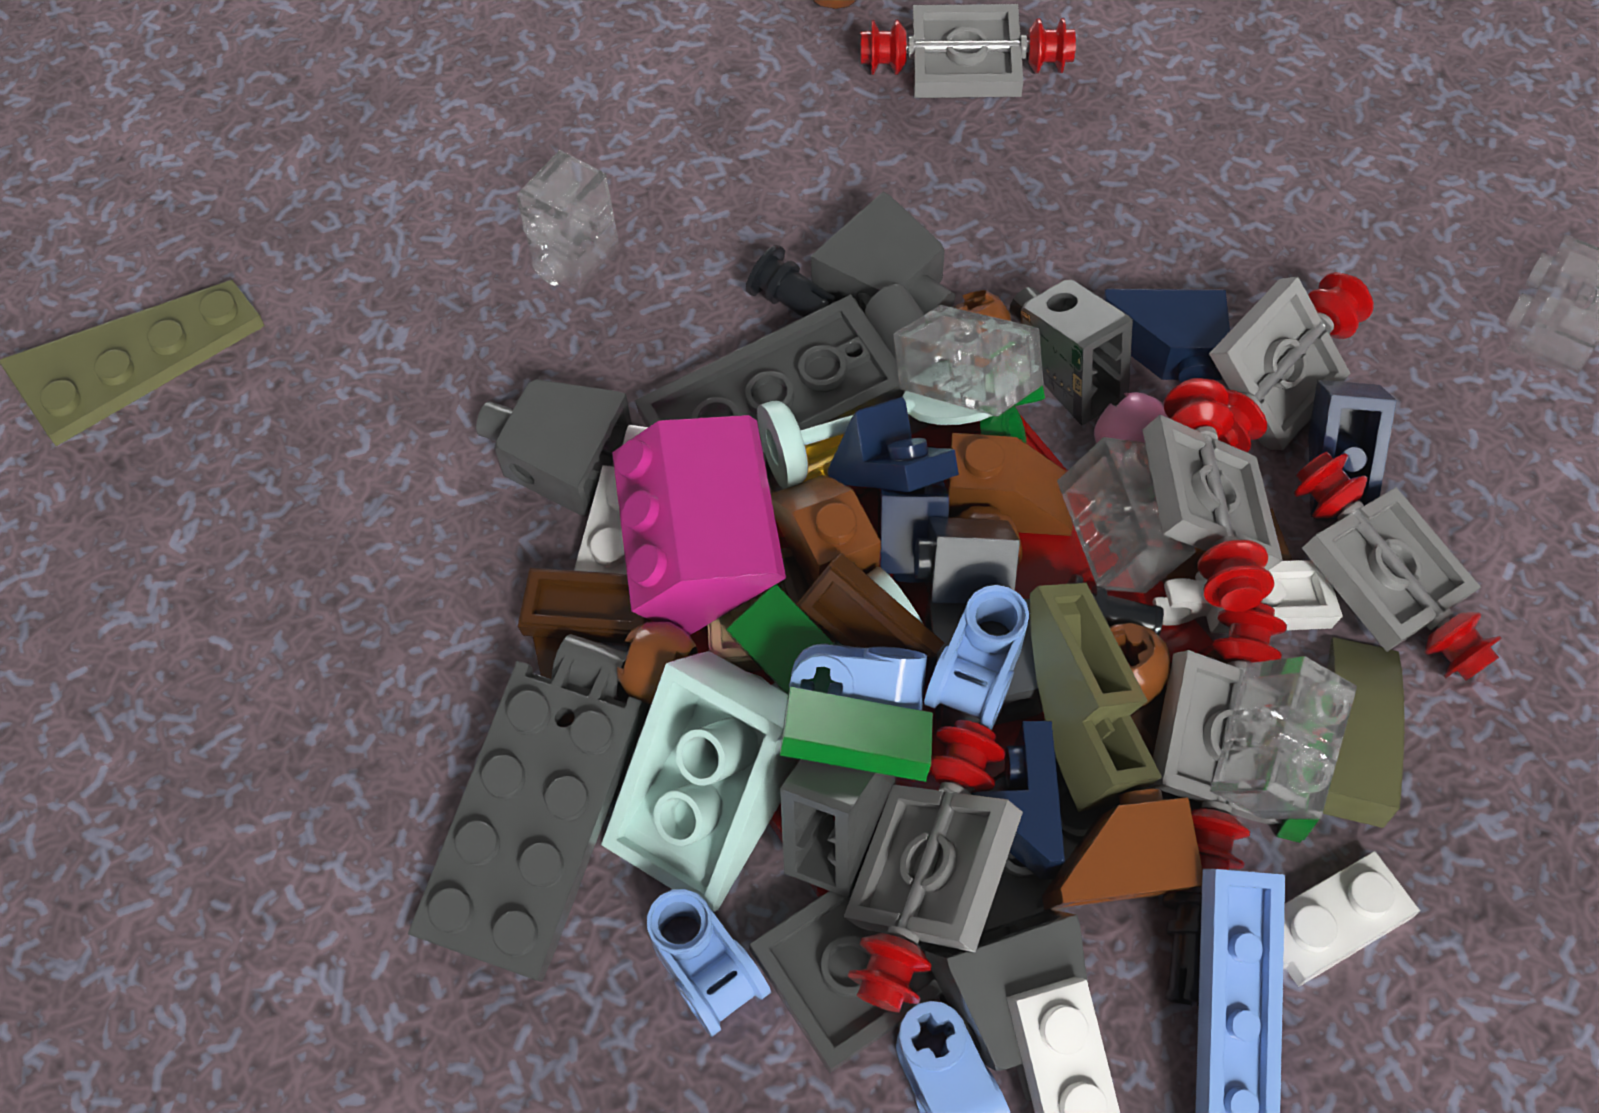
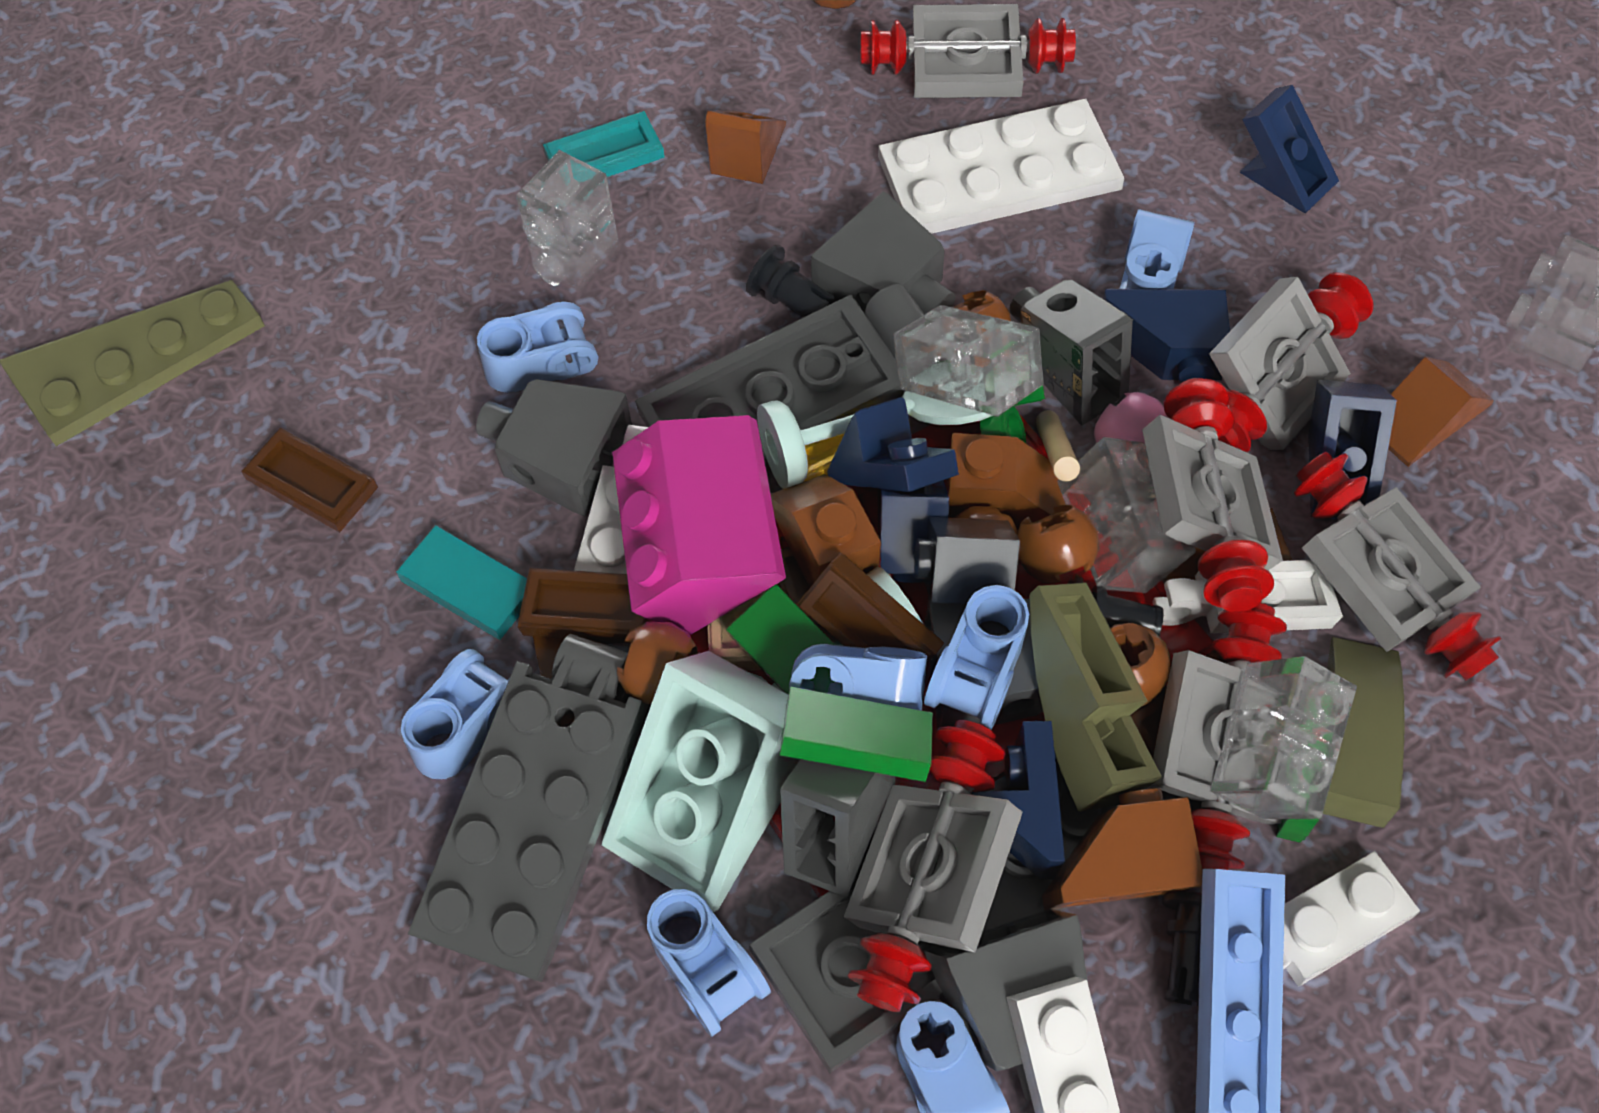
none -> reddish brown tile [241,428,378,533]
none -> teal tile [396,525,527,640]
none -> light blue piece [401,649,510,779]
none -> light blue piece [477,301,598,393]
none -> teal tile [543,111,665,192]
none -> dark orange slope [705,111,787,184]
none -> white plate [878,99,1124,234]
none -> dark orange piece [1017,504,1099,584]
none -> tan piece [1036,410,1080,481]
none -> light blue piece [1119,209,1195,289]
none -> dark blue slope [1240,85,1339,213]
none -> dark orange slope [1388,357,1494,467]

